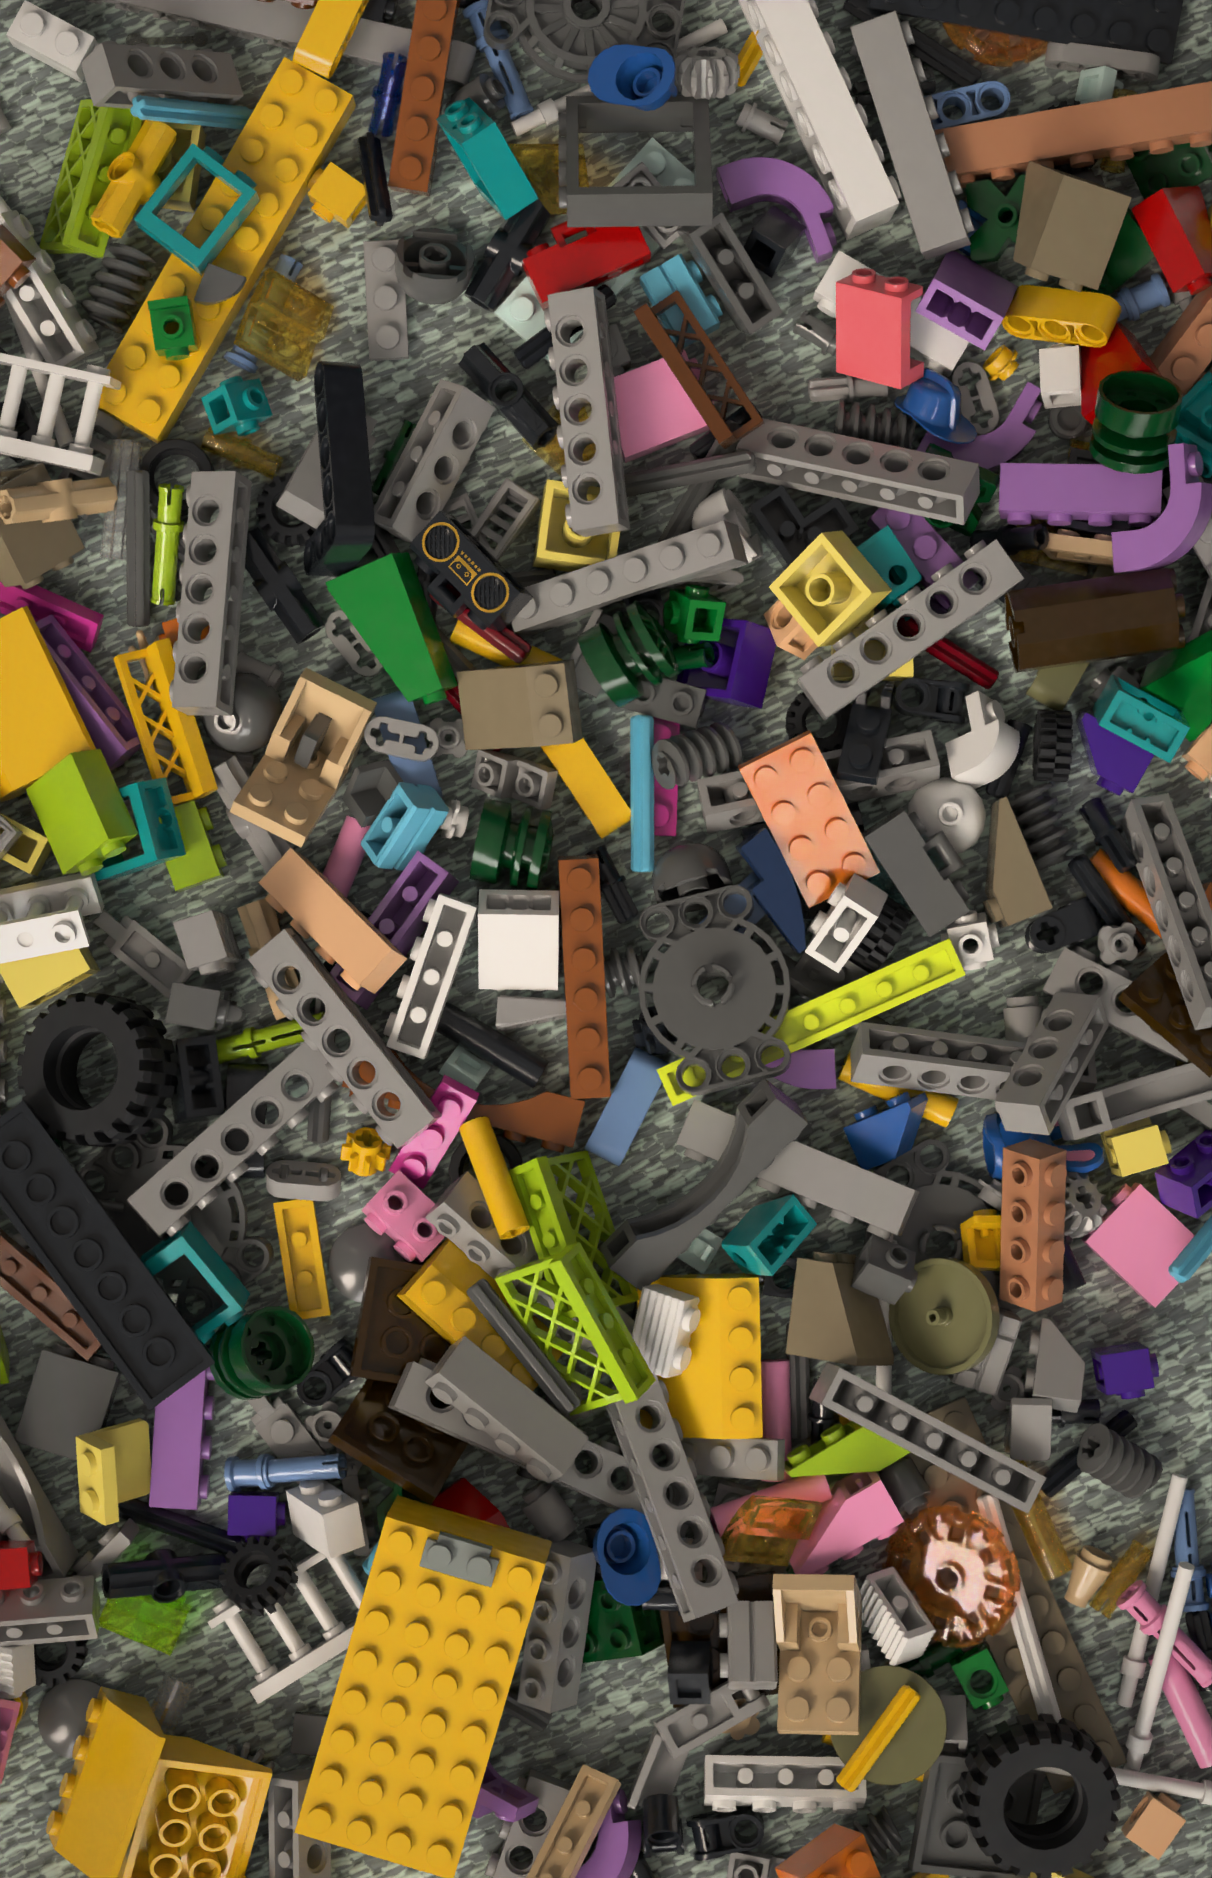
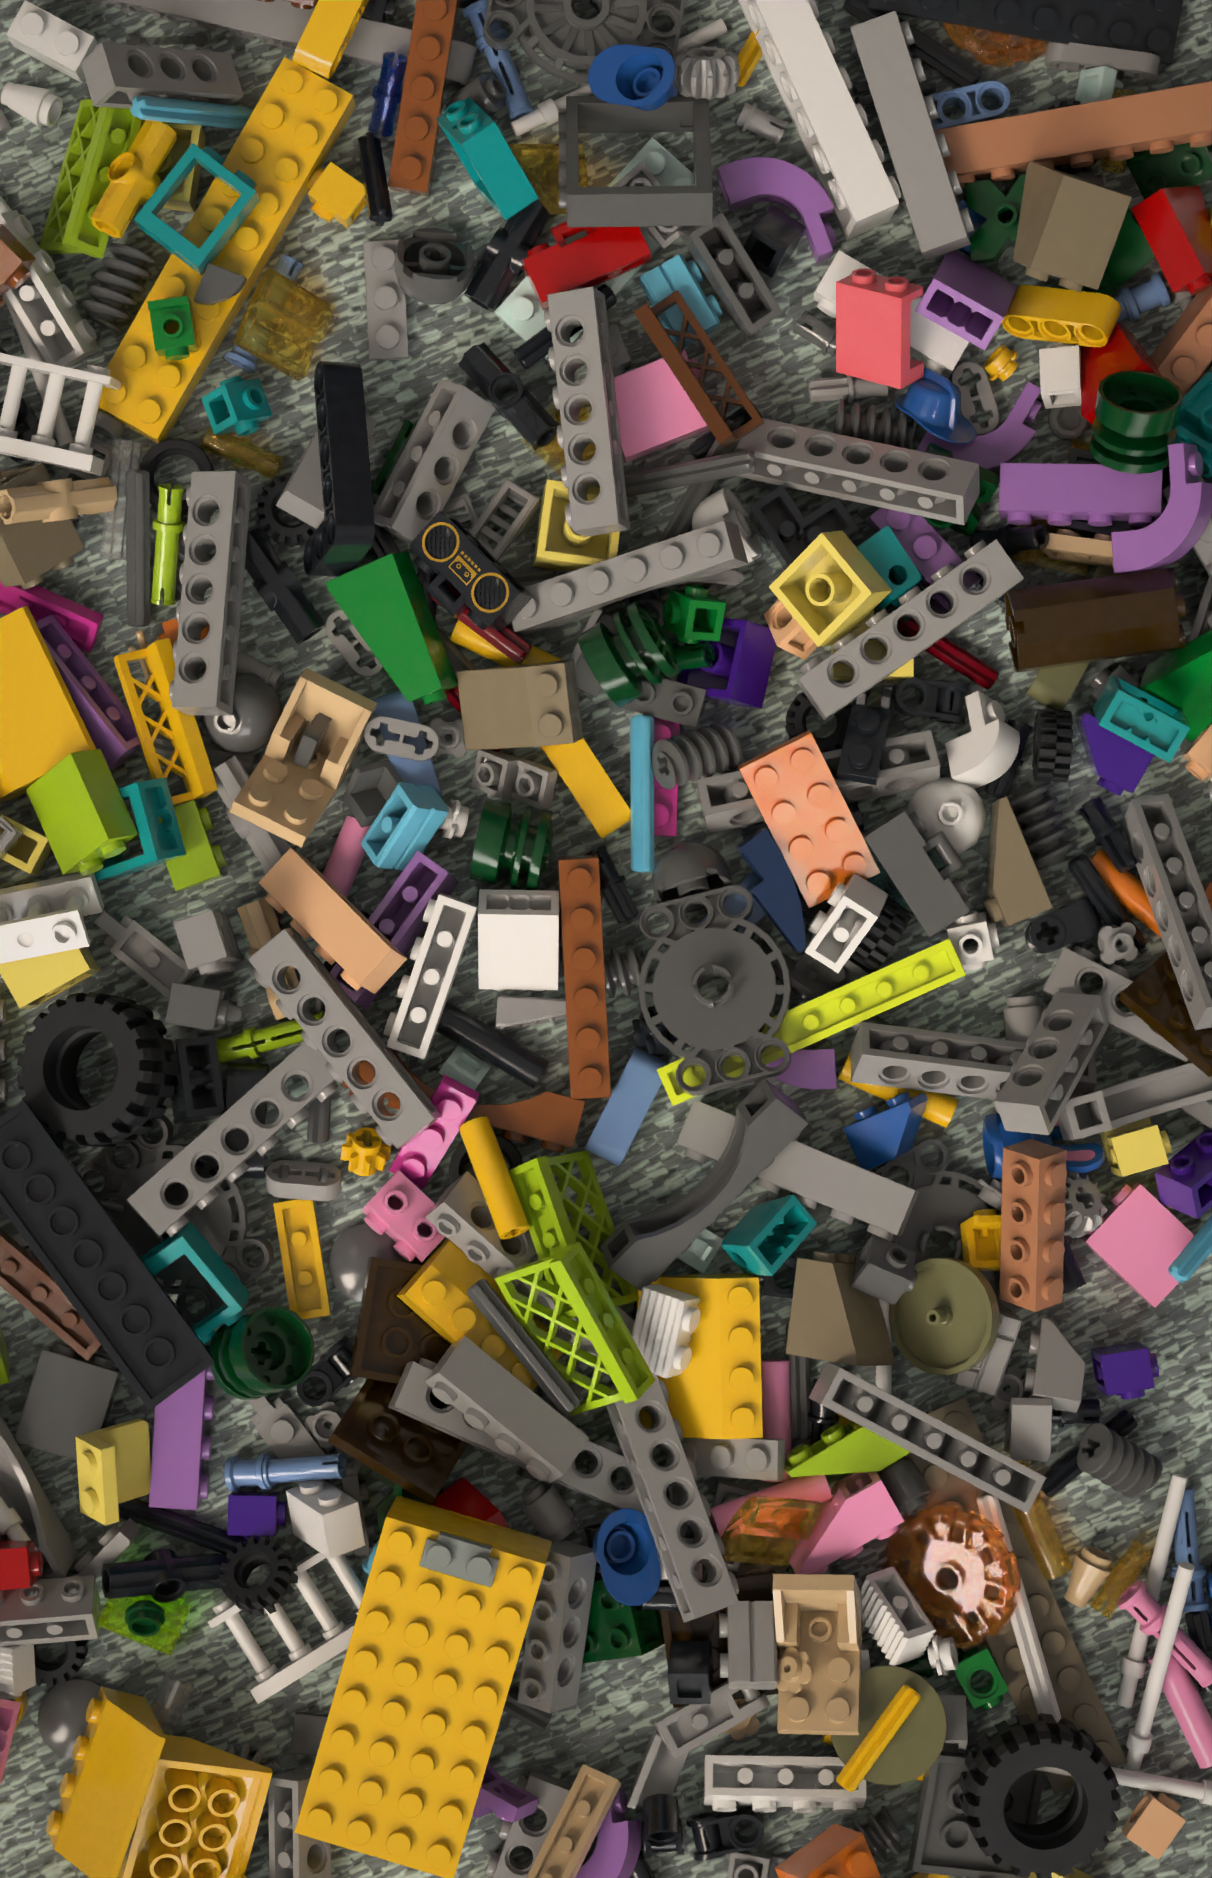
none -> white cone [1,82,63,128]
none -> dark green plate [125,1600,165,1637]
none -> tan plant [776,1647,813,1693]
none -> white plate [928,1635,958,1676]

